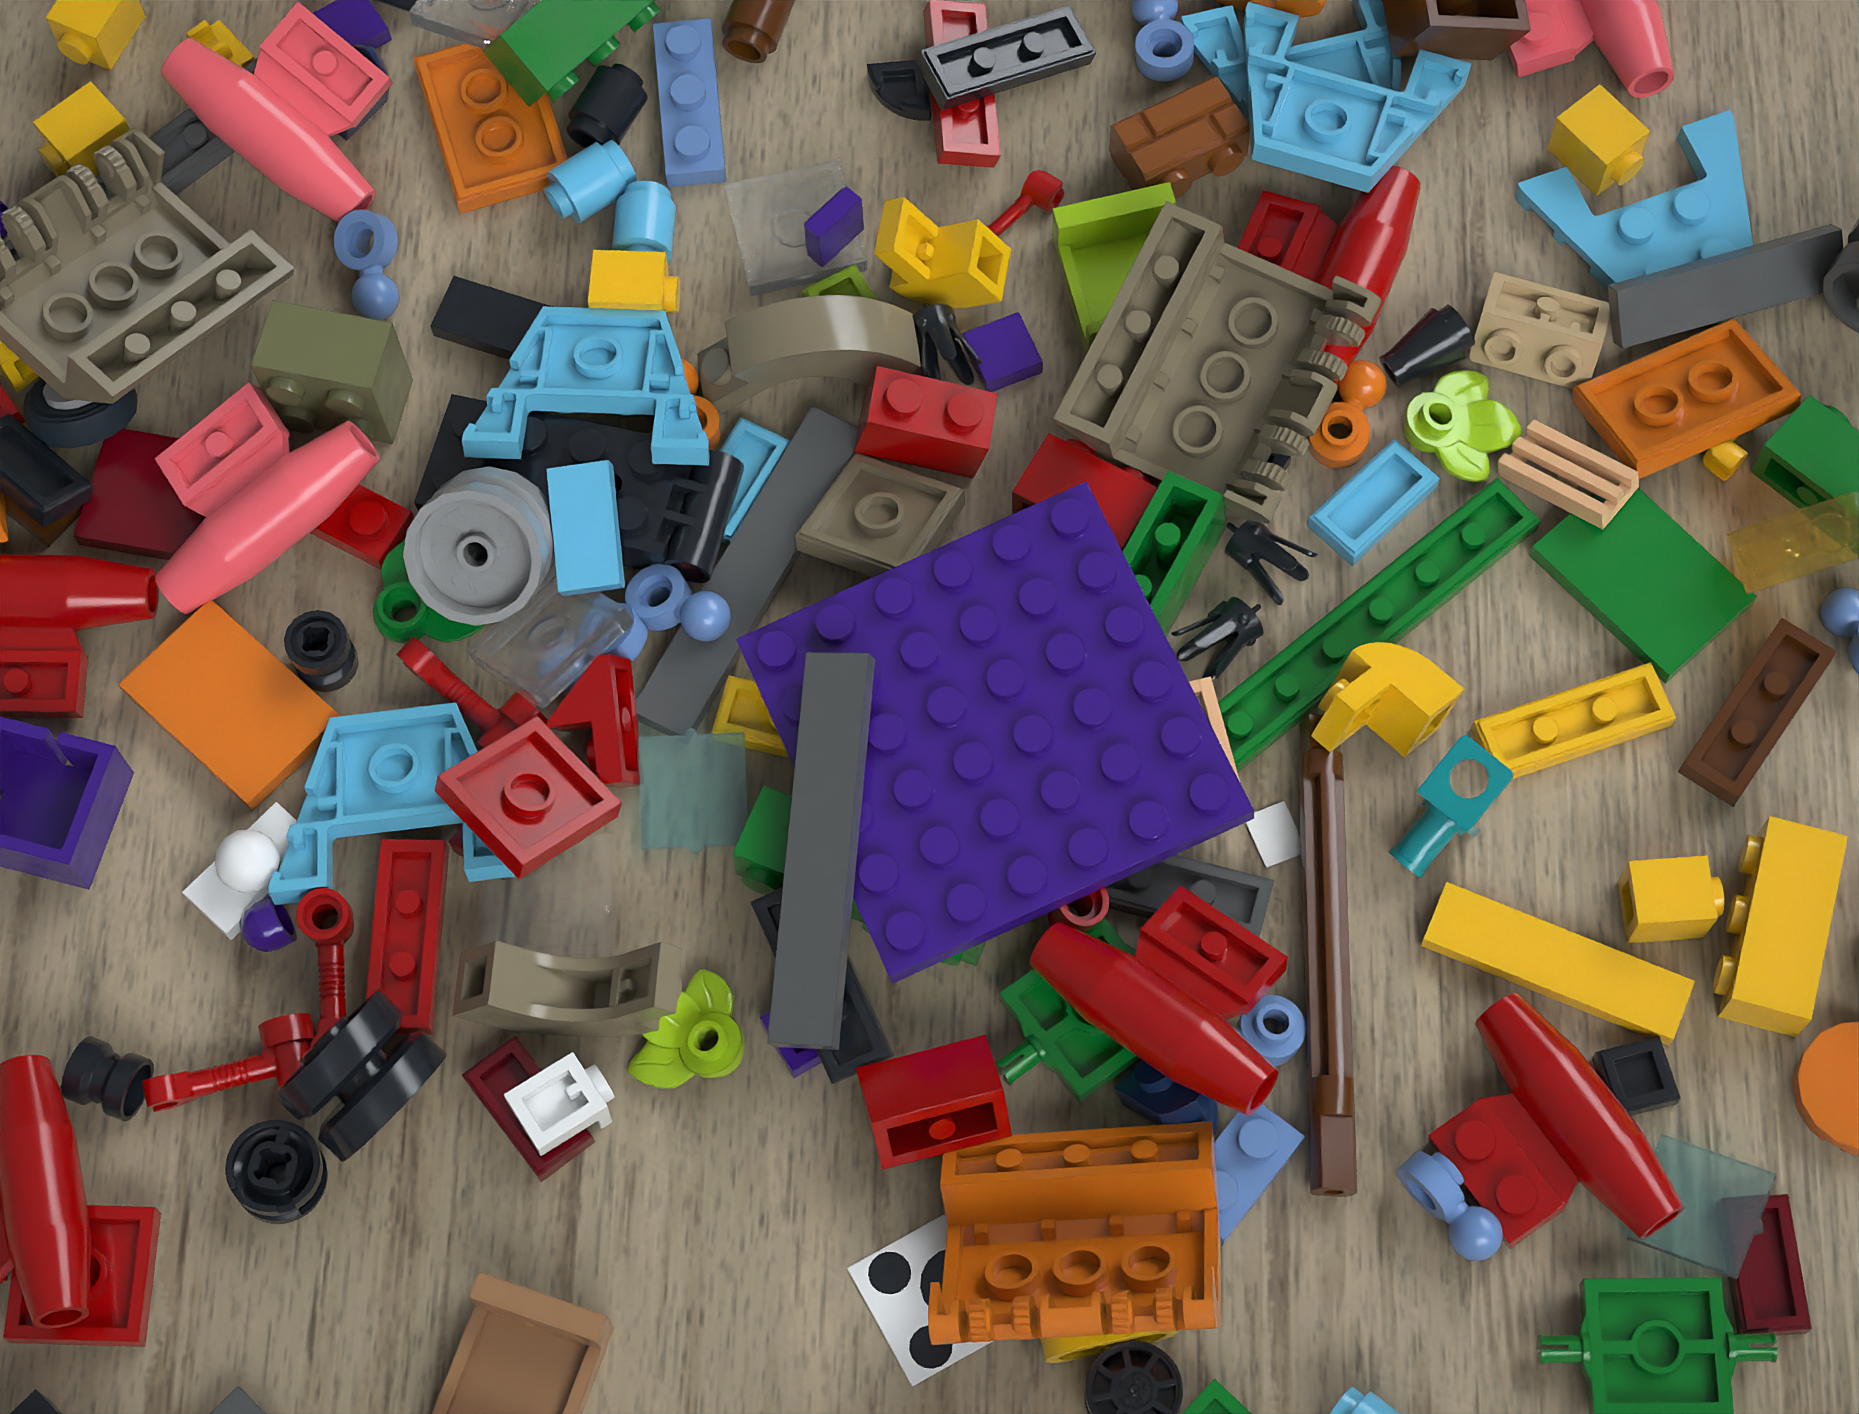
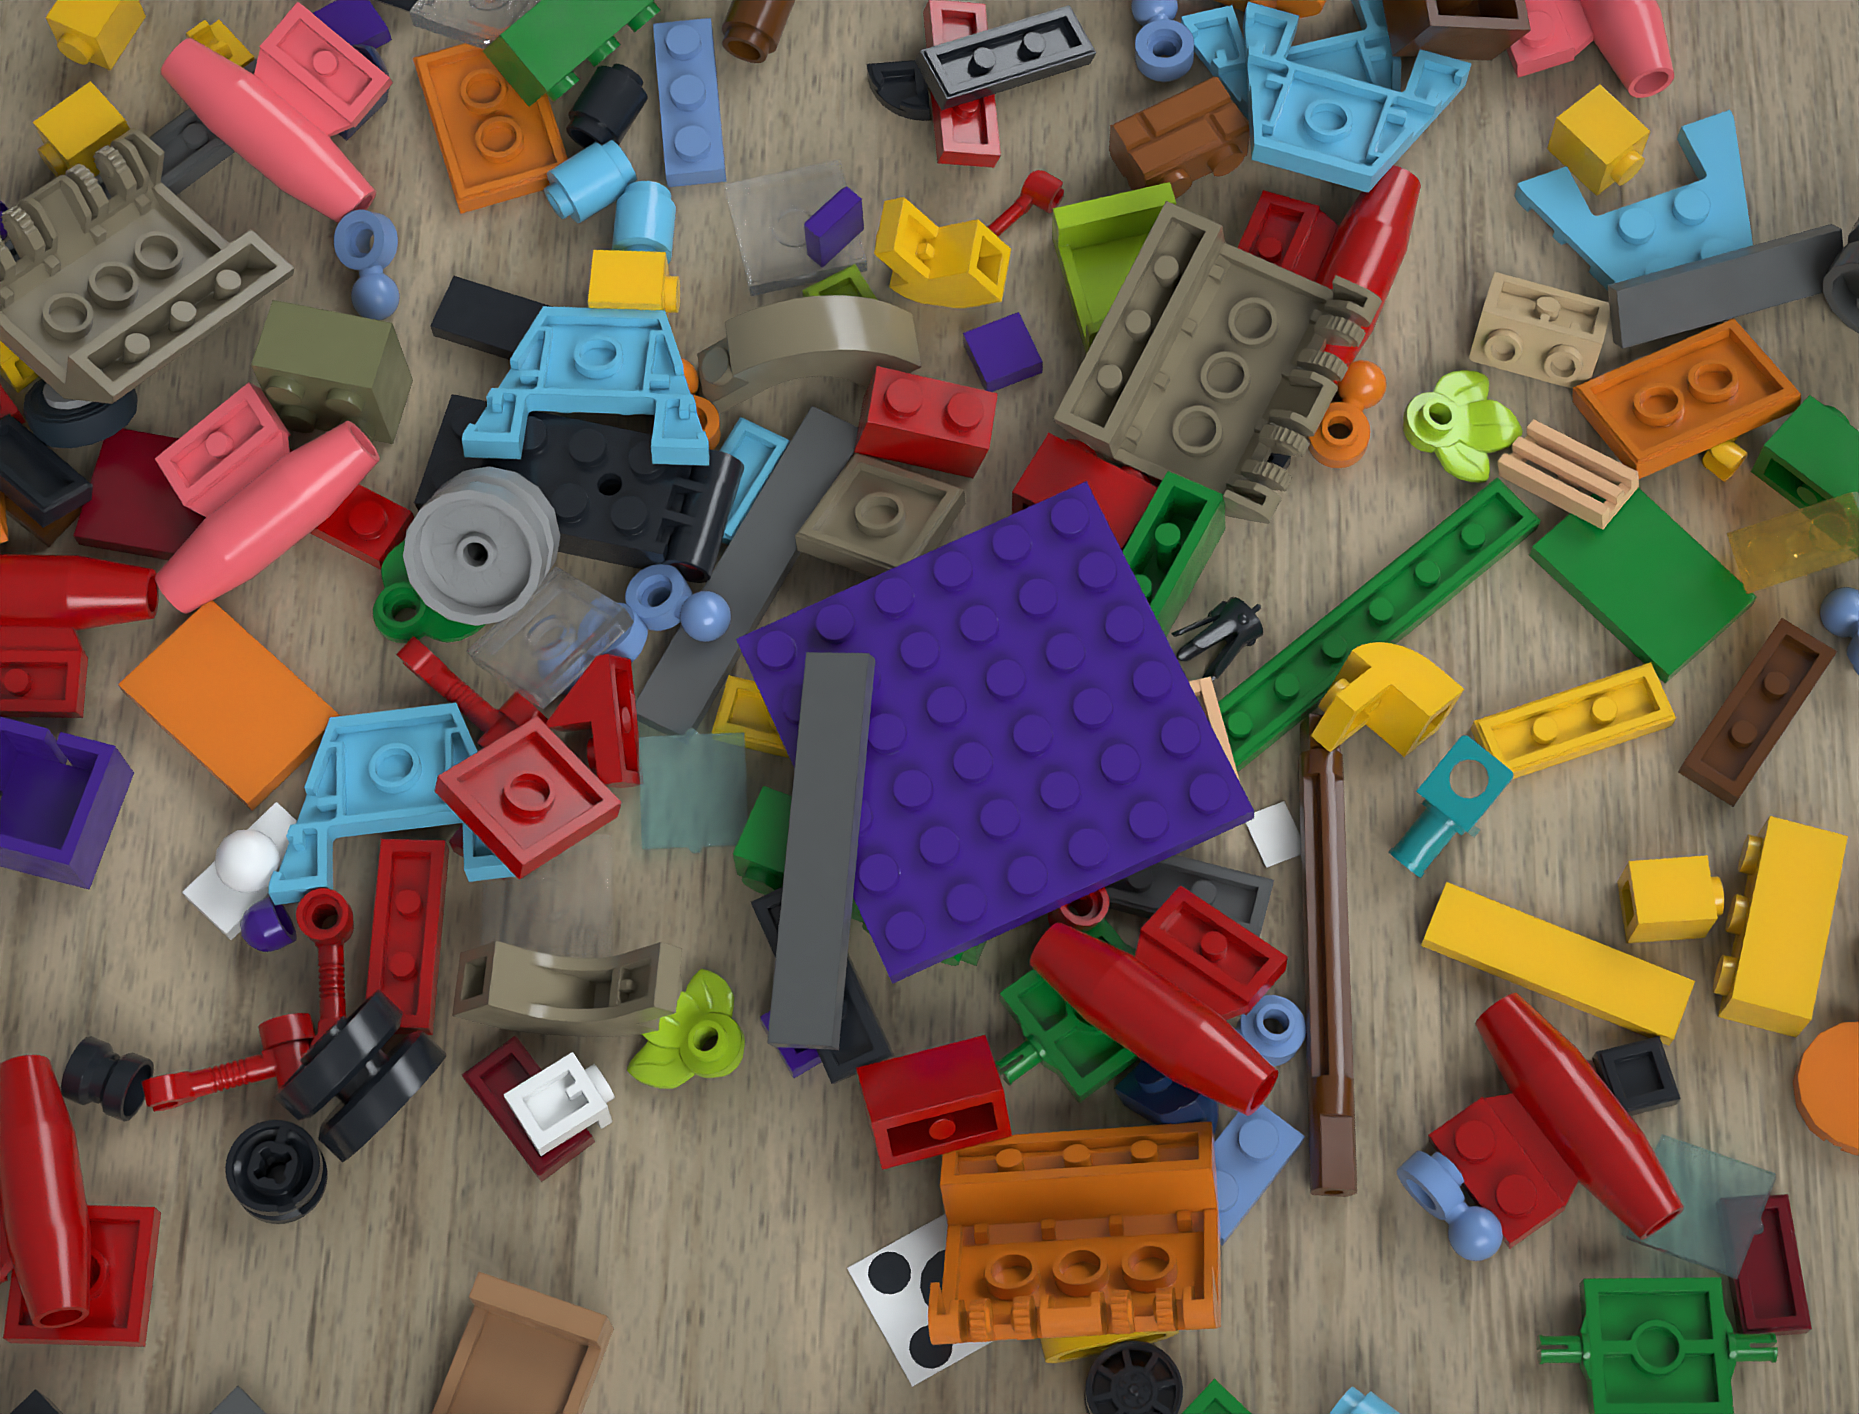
black wheel [284,610,359,692] -> none
medium azure tile [546,460,625,596] -> none
black piece [913,303,983,385] -> none
black piece [1225,520,1318,605] -> none
medium azure tile [1307,439,1440,566] -> none
black cone [1379,304,1475,388] -> none

